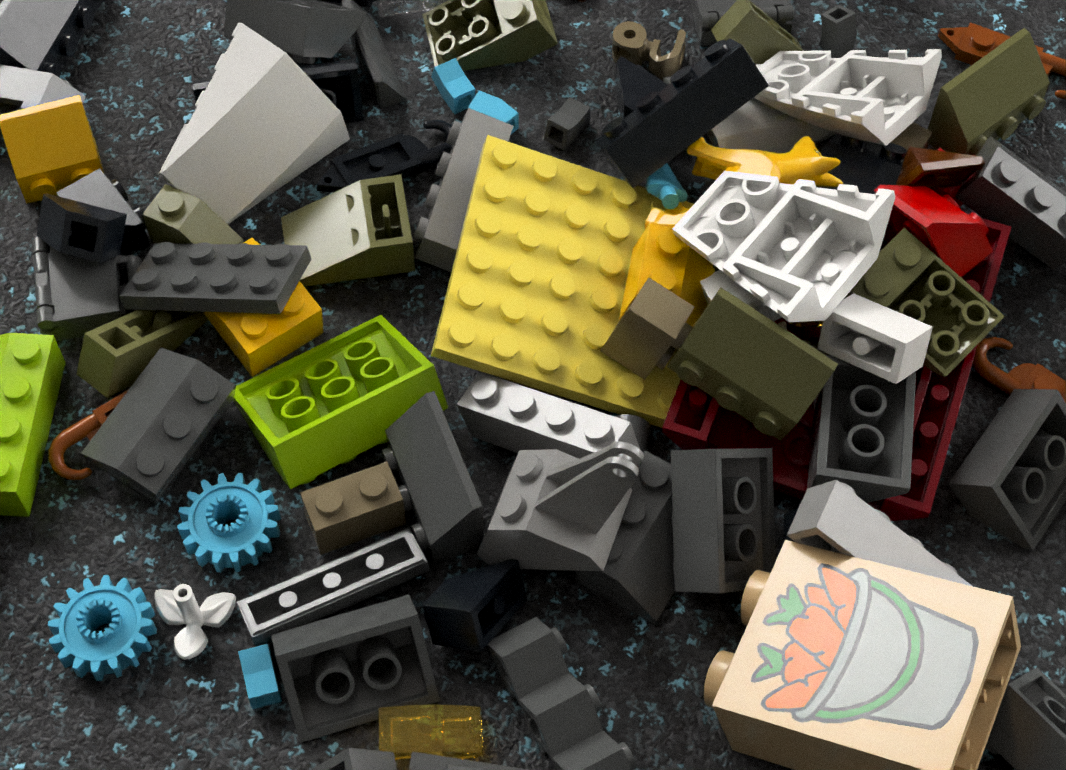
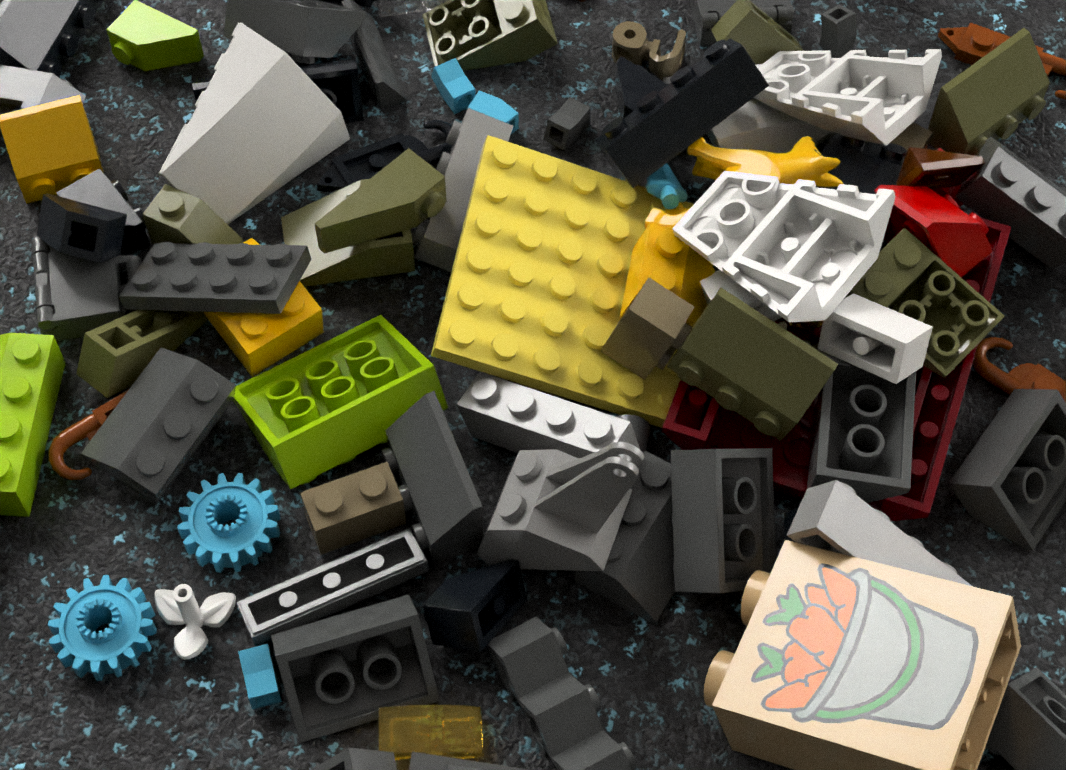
none -> lime slope [106,0,204,71]
none -> olive slope [314,148,447,253]

